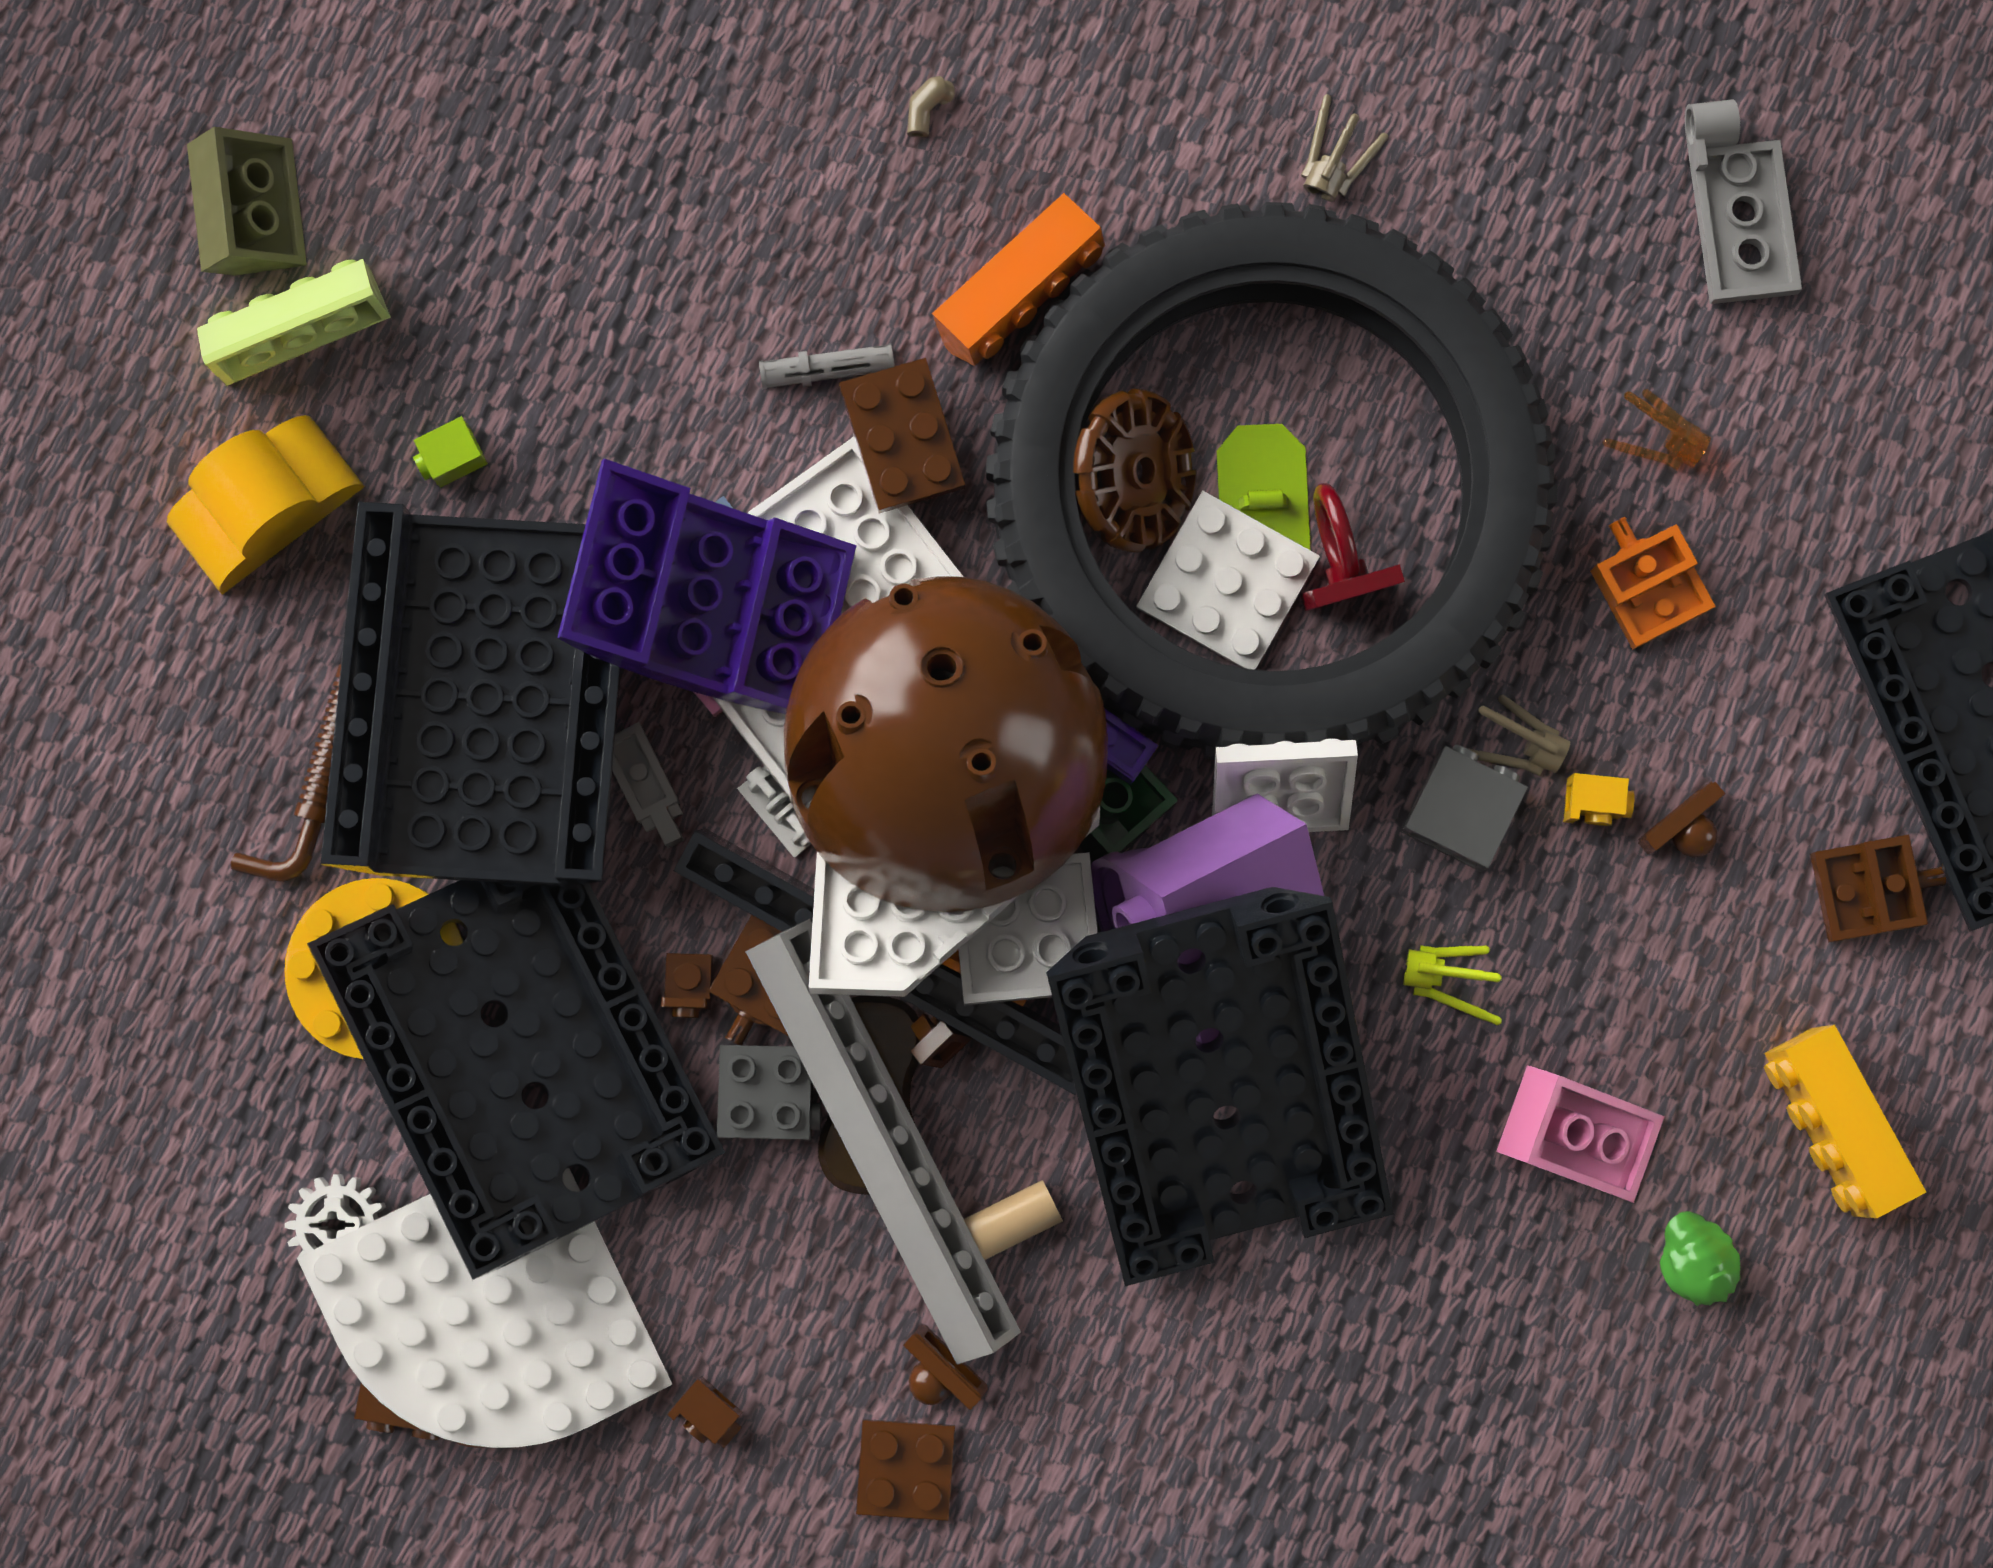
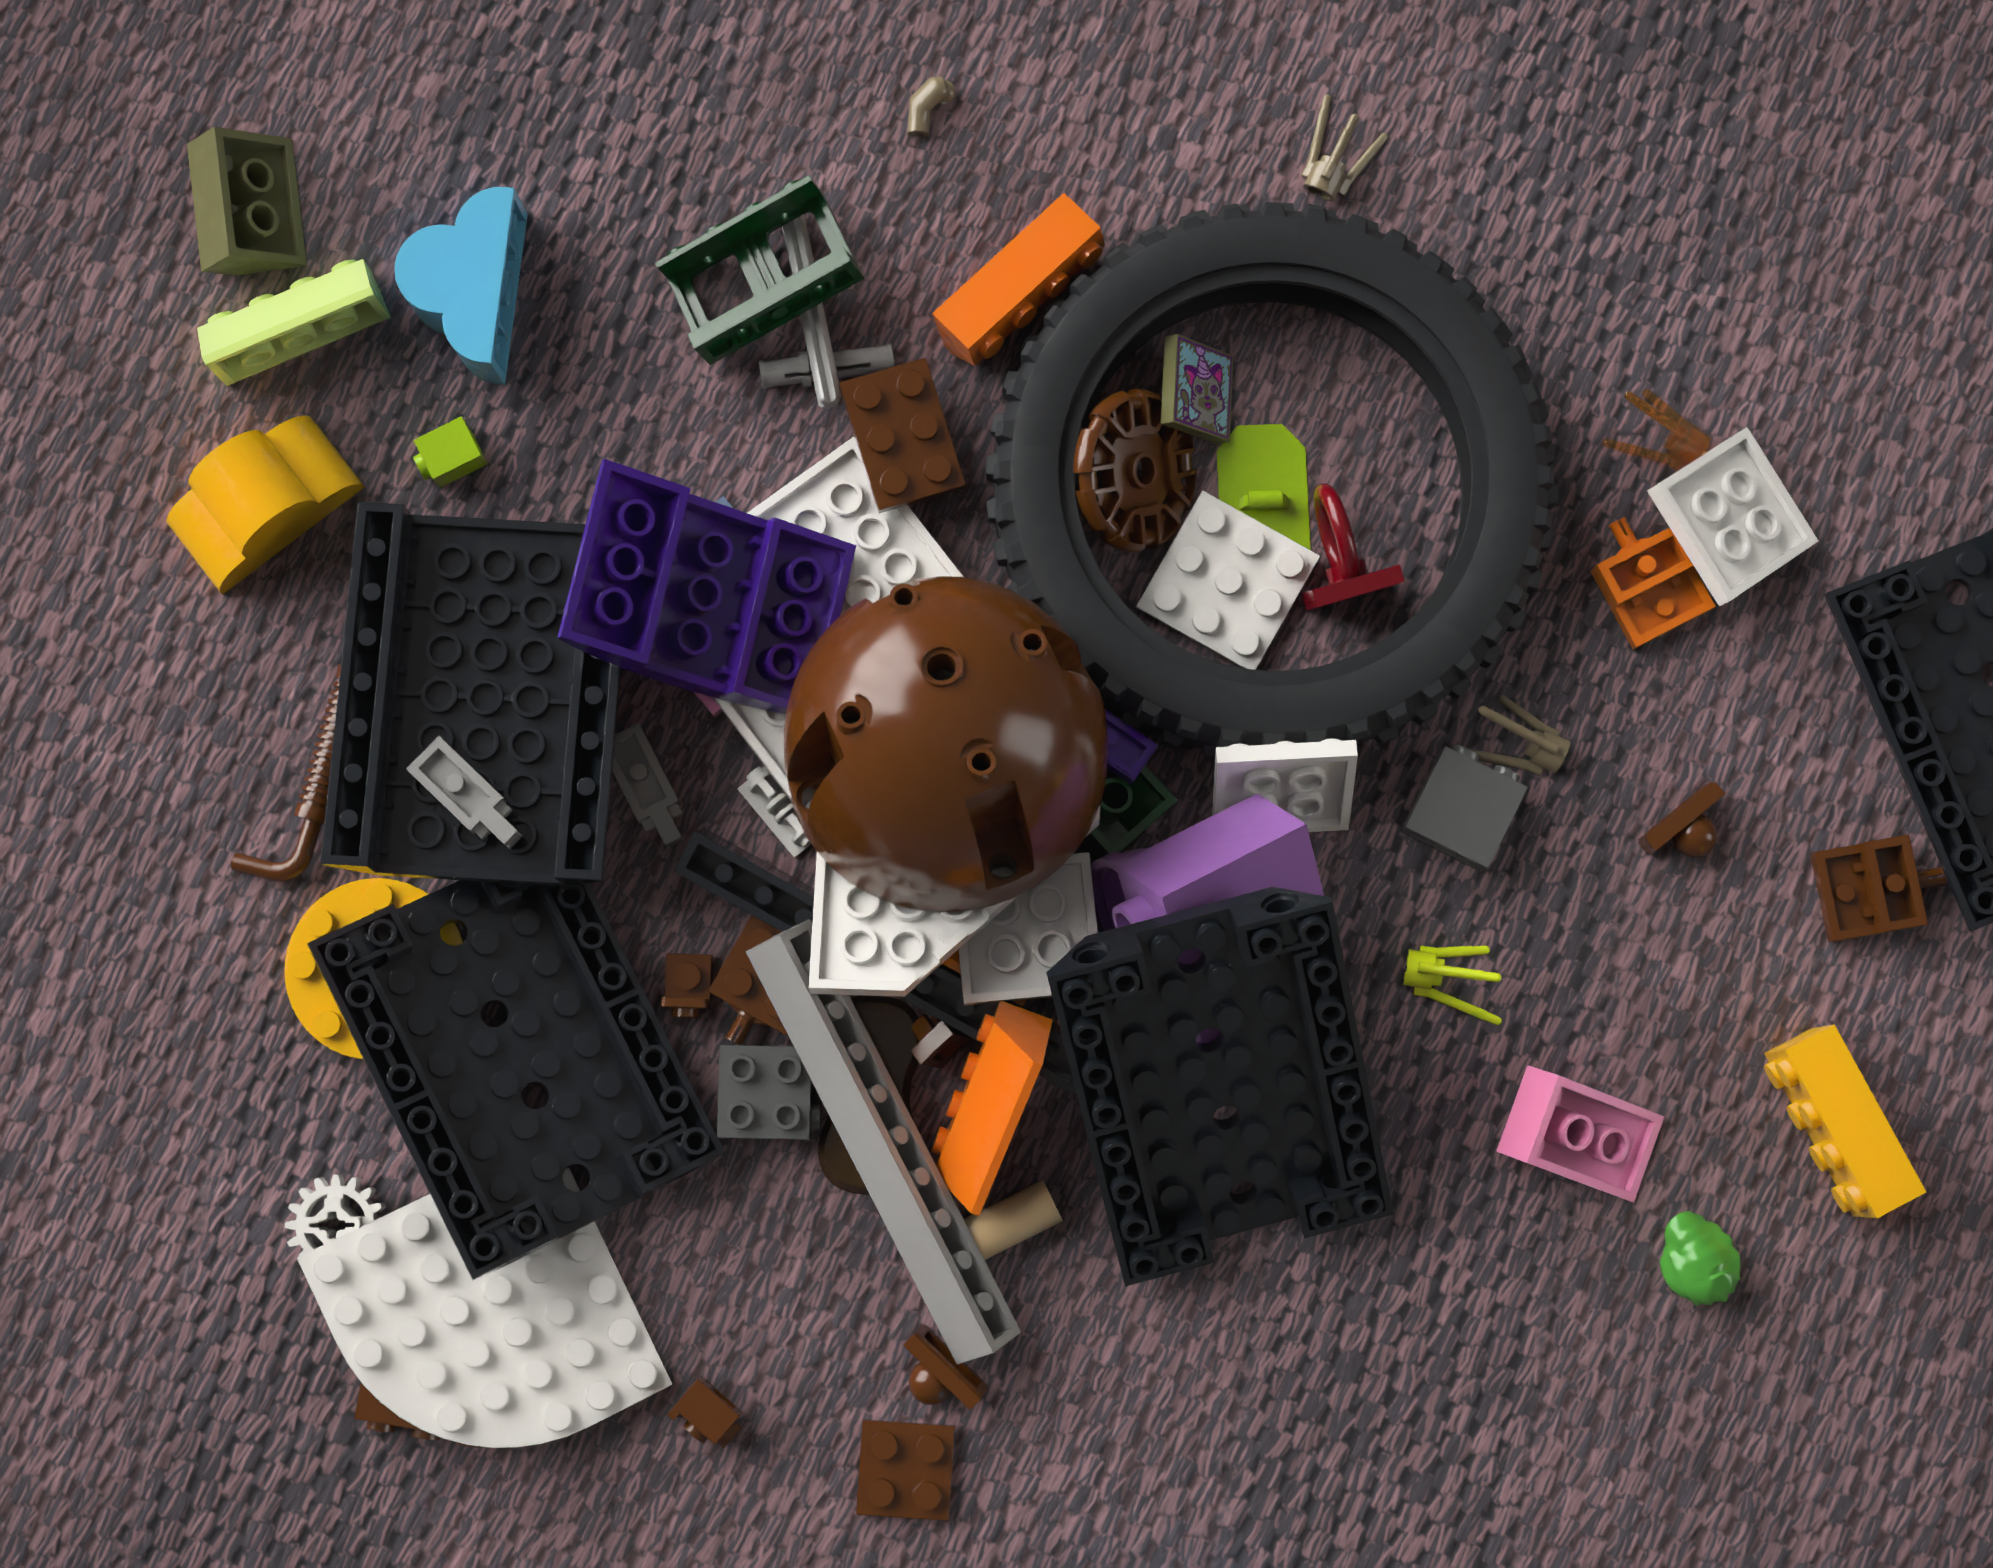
yellow brick [1563,773,1635,826] -> none
light grey hinge [1685,99,1802,304] -> none
none -> medium azure brick [394,187,528,385]
none -> light grey hinge [406,736,523,849]
none -> dark green window [655,175,865,365]
none -> light grey axle [782,214,842,409]
none -> orange slope [931,1000,1053,1216]
none -> tile [1161,334,1233,443]
none -> white plate [1647,427,1818,606]

